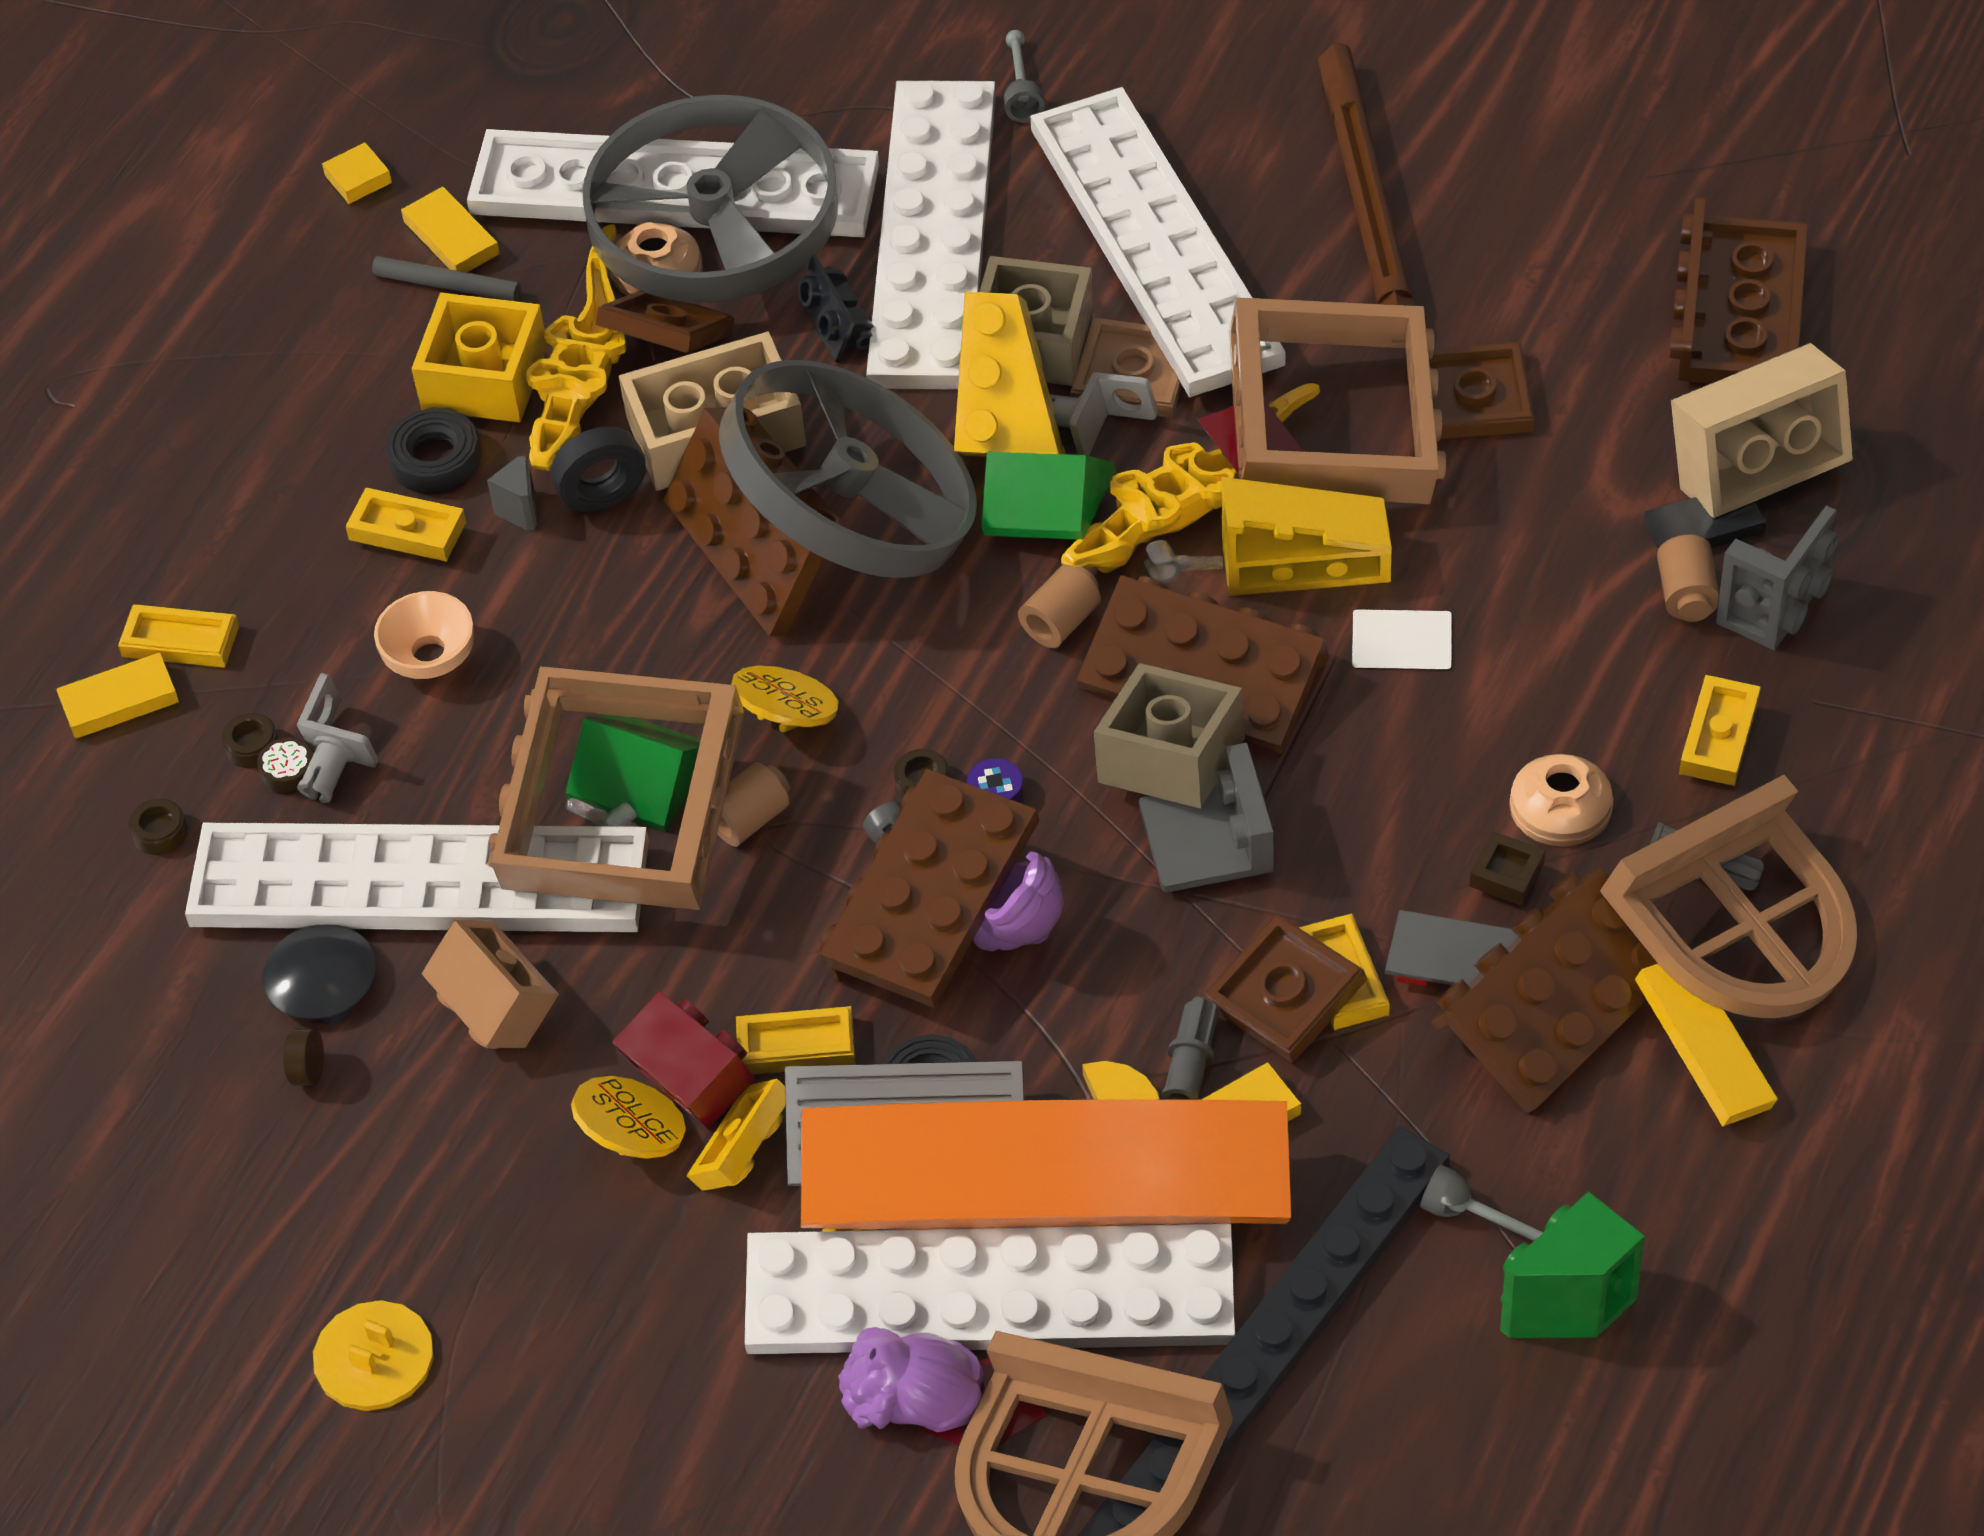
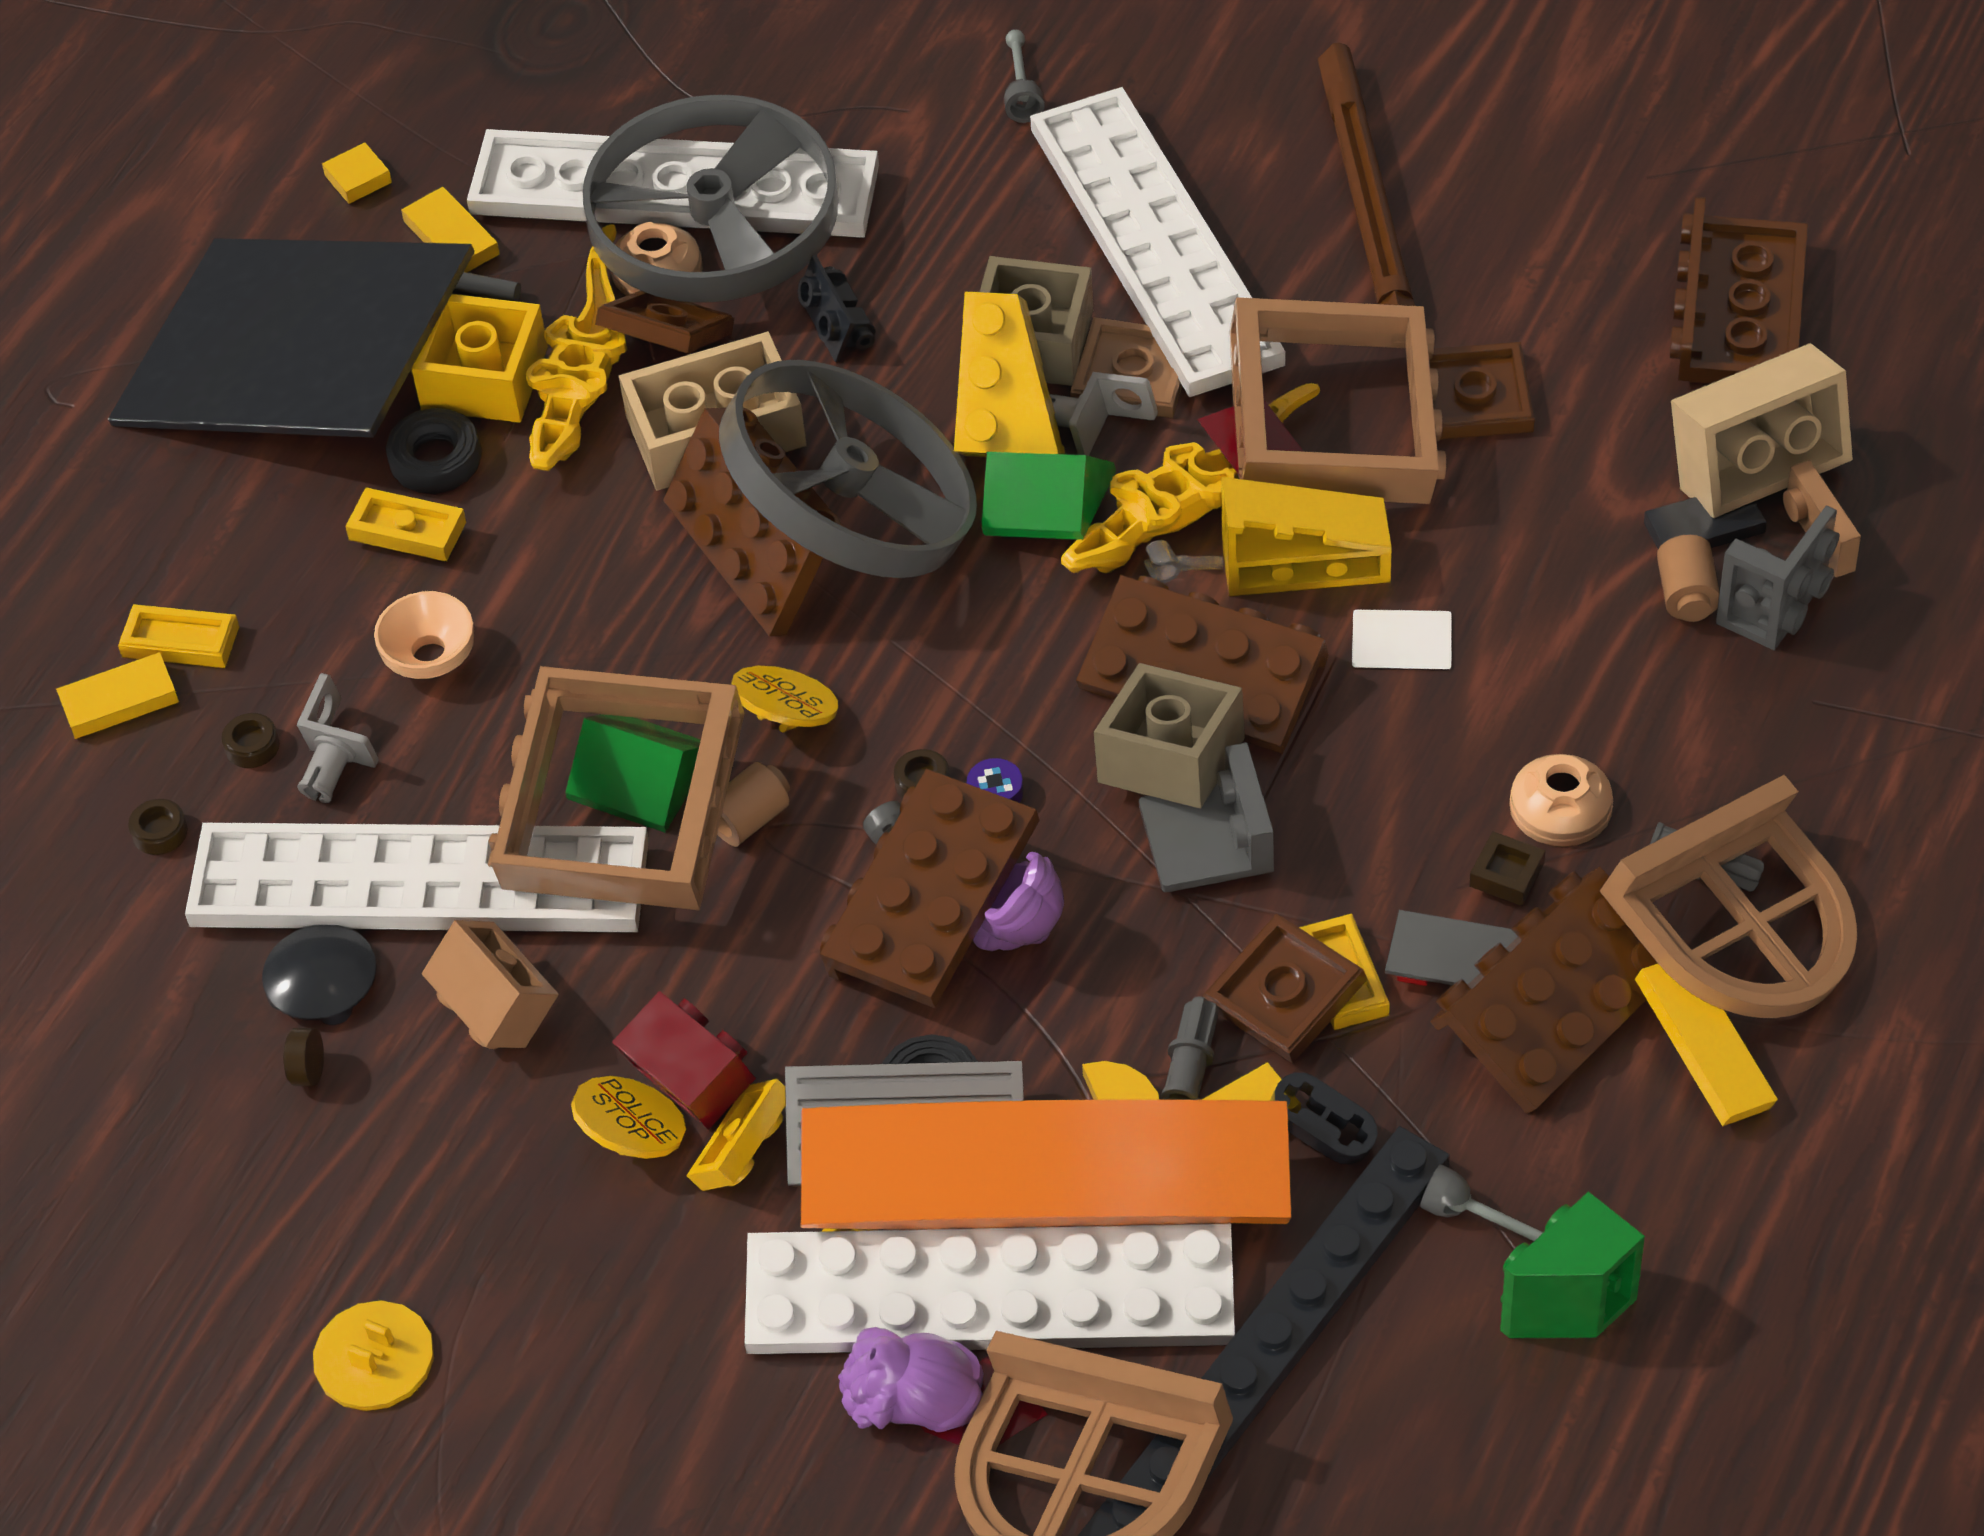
tile [257,737,313,793] -> none
dark grey slope [487,456,538,531] -> none
black tyre [550,427,646,512] -> none
clear hand [566,798,639,827] -> none
yellow tile [736,1006,856,1075] -> none
white plate [866,81,996,389] -> none
medium nougat brick [1018,565,1101,648] -> none
yellow plate [1679,675,1761,786] -> none
none -> black piece [108,238,475,438]
none -> black beam [1270,1072,1377,1164]
none -> medium nougat plate [1783,460,1861,577]

